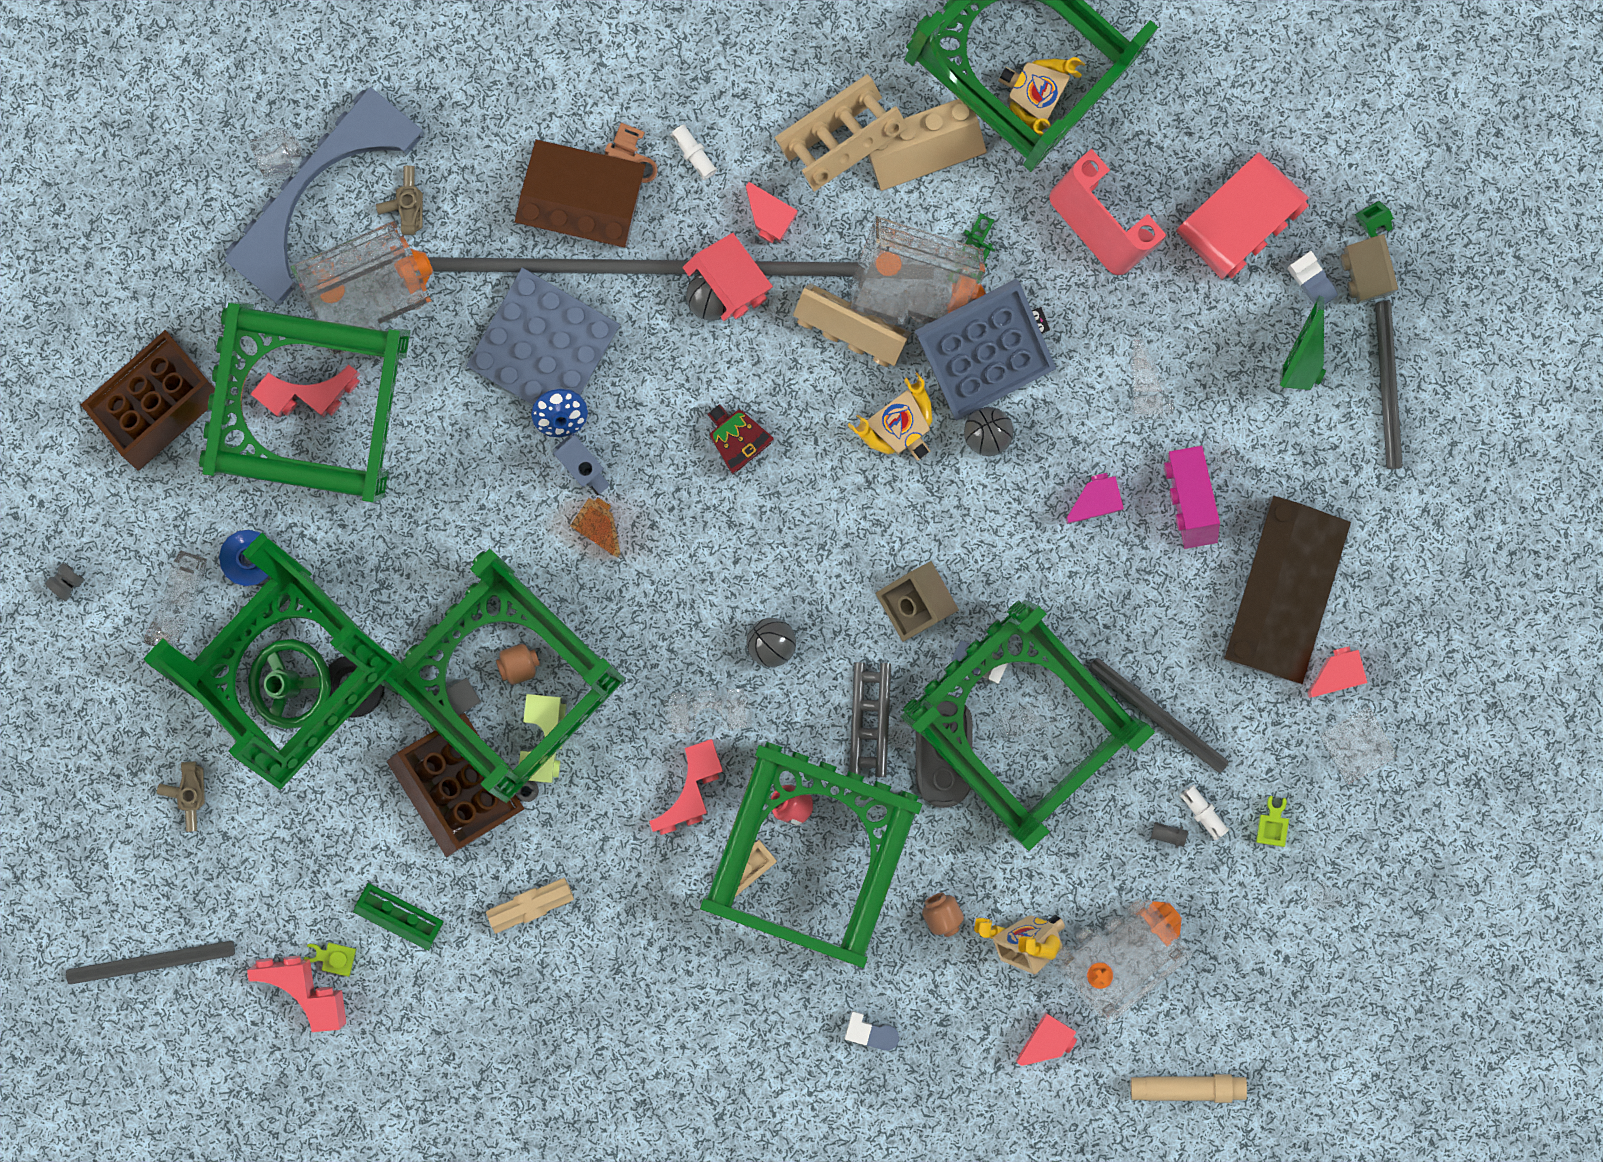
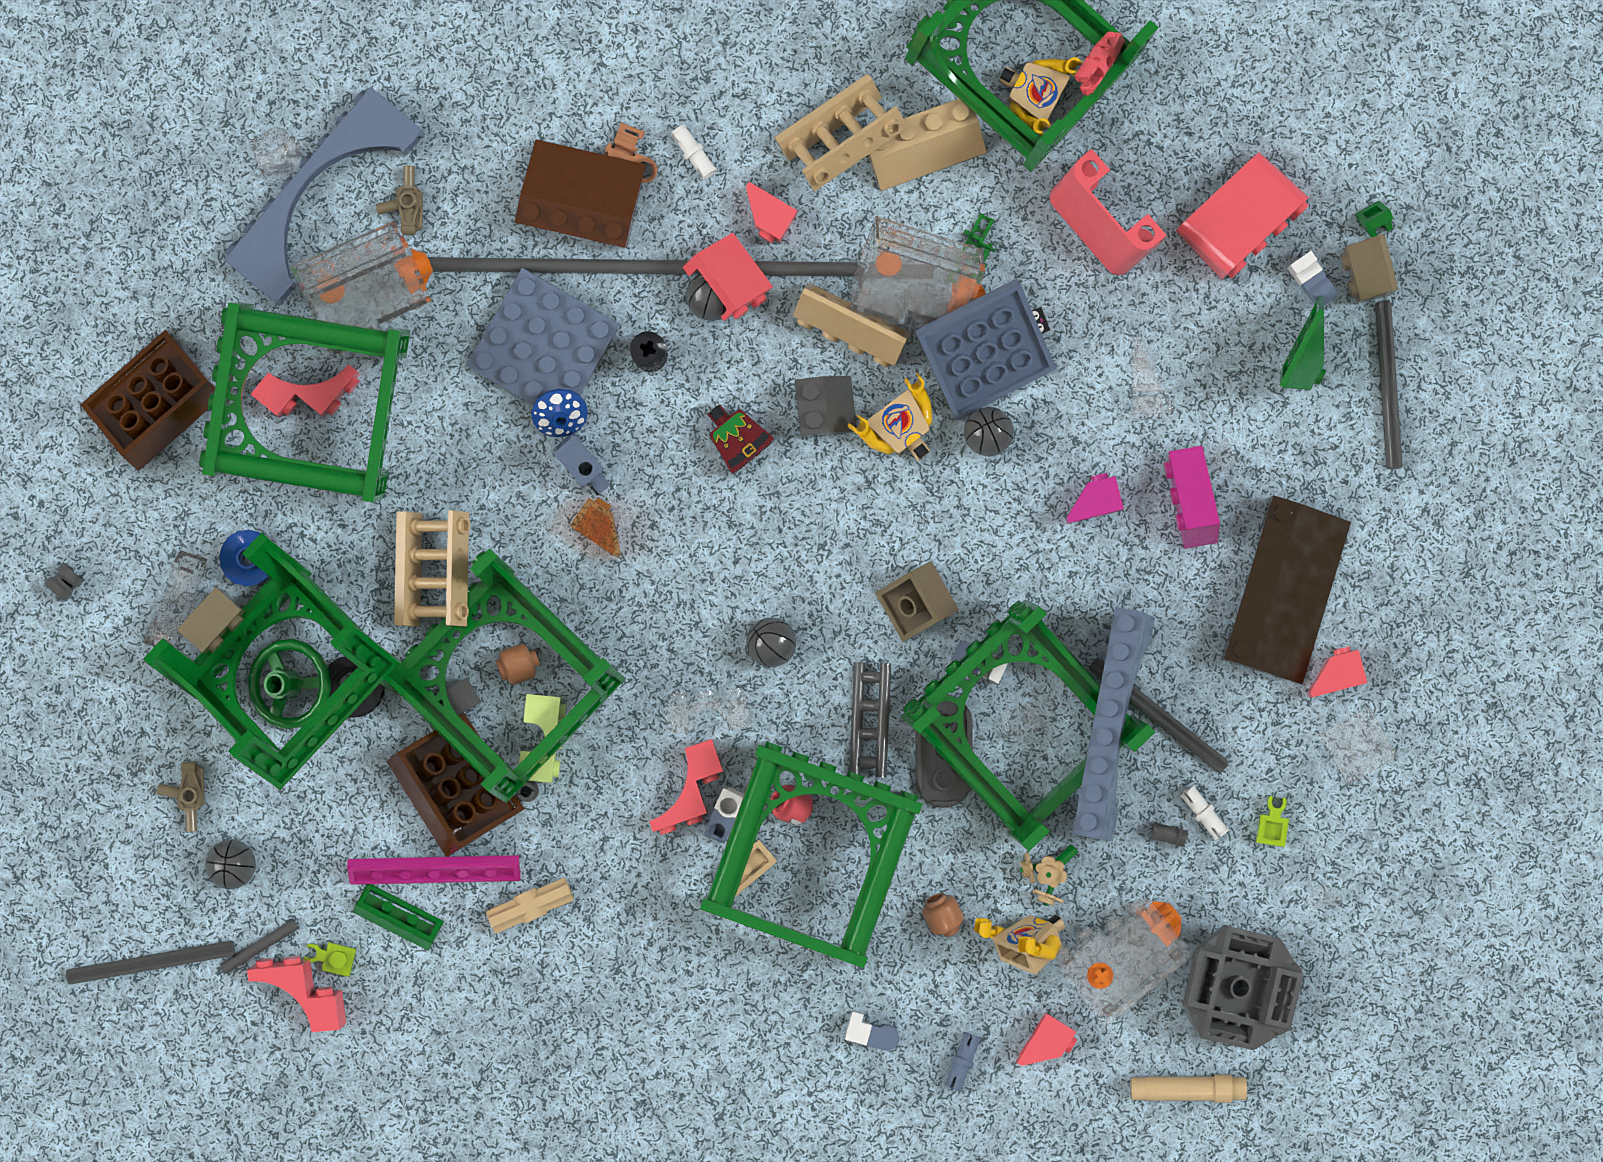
none -> dark tan slope [177,587,245,654]
none -> dark grey piece [205,839,256,890]
none -> dark grey bar [220,919,299,974]
none -> dark pink tile [347,855,521,885]
none -> tan fence [394,510,470,626]
none -> black piece [630,331,668,373]
none -> leg [704,785,744,843]
none -> dark grey slope [795,376,857,439]
none -> sand blue pin [944,1032,982,1092]
none -> tan plant [1019,845,1078,906]
none -> sand blue arch [1072,607,1155,841]
none -> coral hinge [1075,32,1125,96]
none -> dark grey piece [1182,925,1304,1050]

